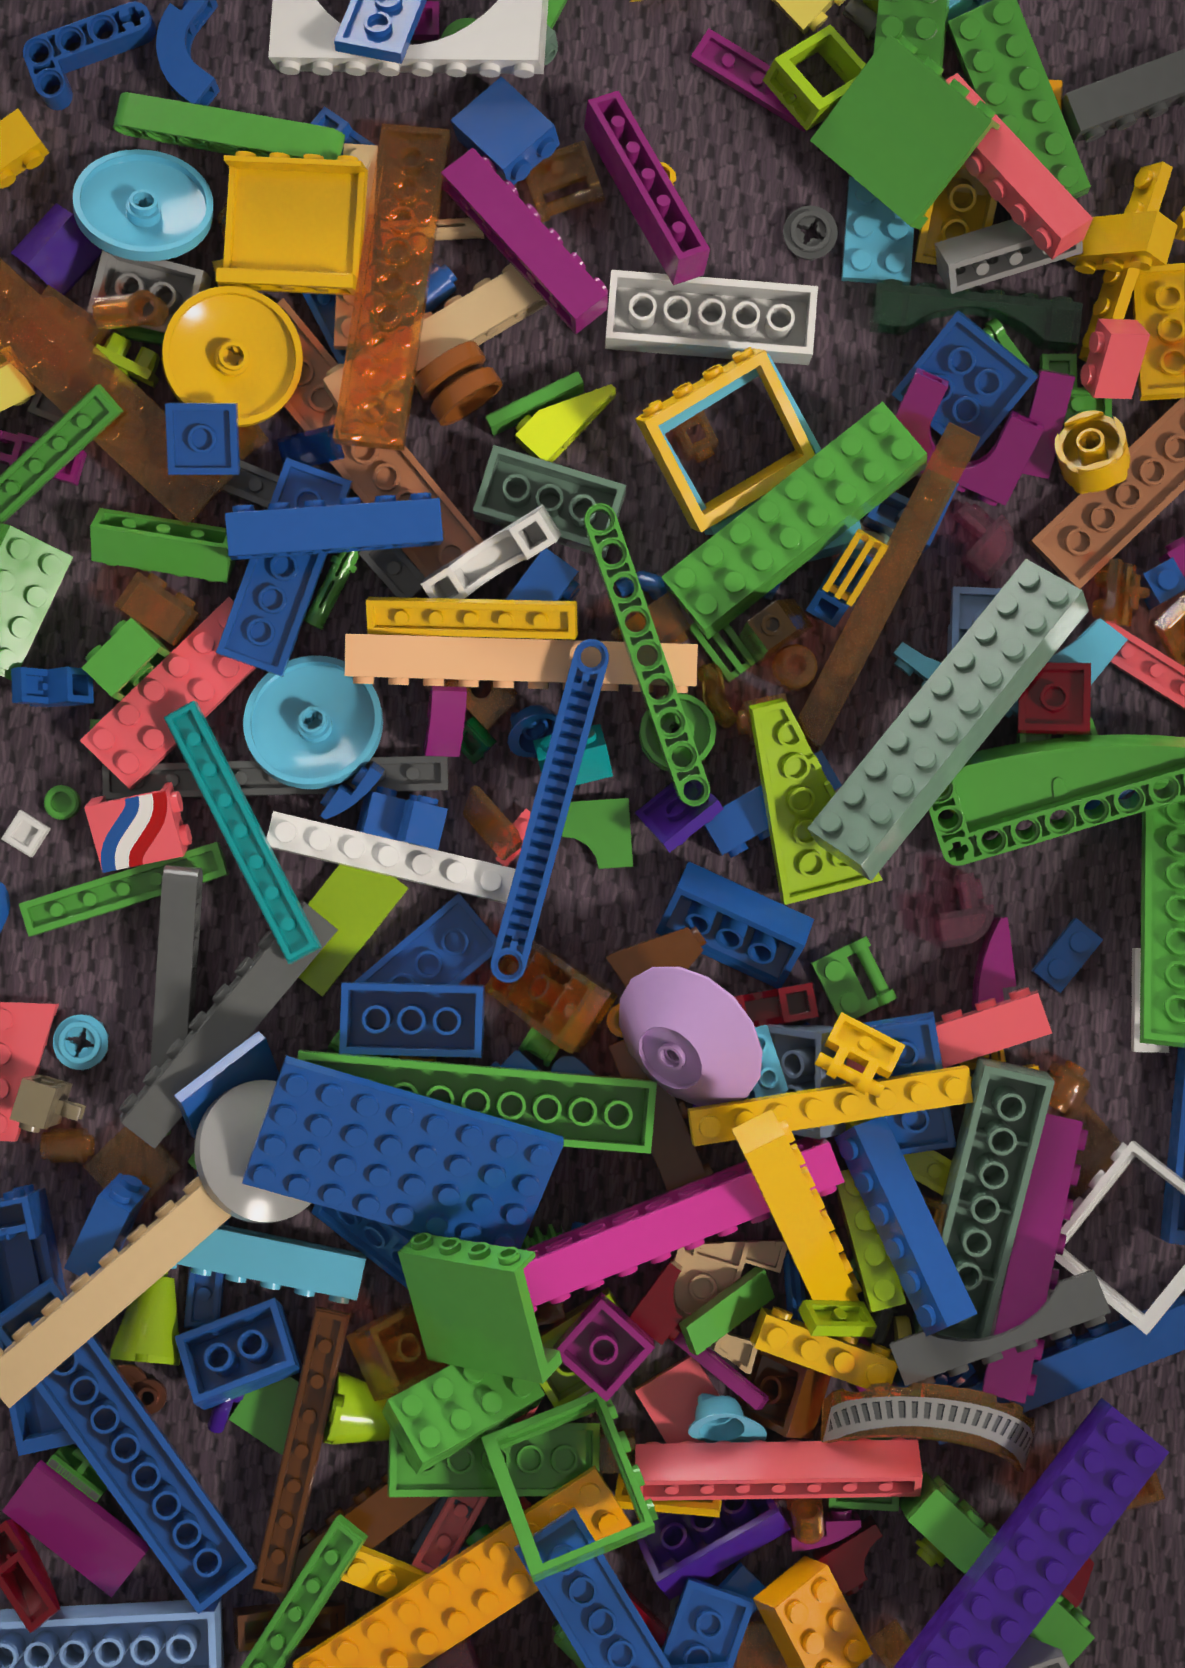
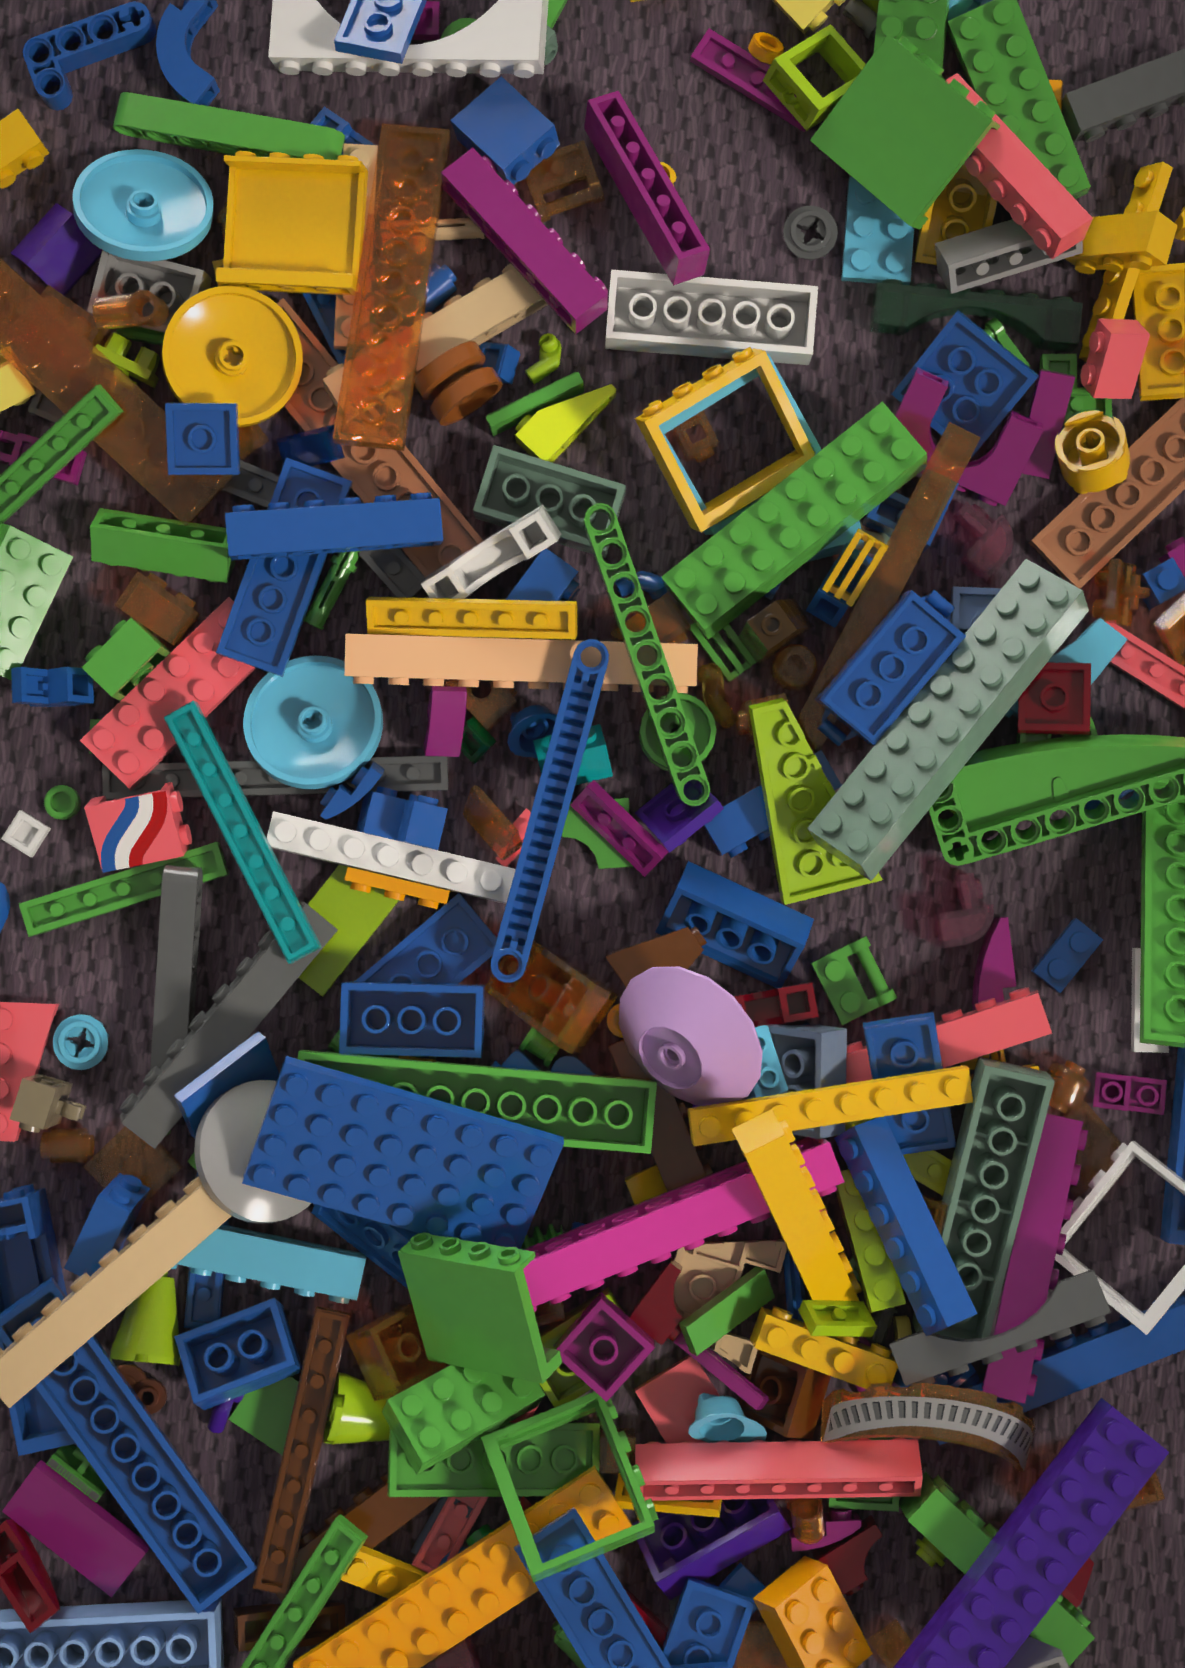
yellow plate [814,1012,905,1098] -> none
none -> light orange plate [345,867,450,909]
none -> blue slope [479,342,520,384]
none -> lime arm [525,333,562,385]
none -> magenta plate [570,780,668,877]
none -> yellow slope [625,1165,667,1204]
none -> light orange tile [748,32,784,64]
none -> blue container [815,590,966,746]
none -> magenta slope [1093,1072,1167,1115]

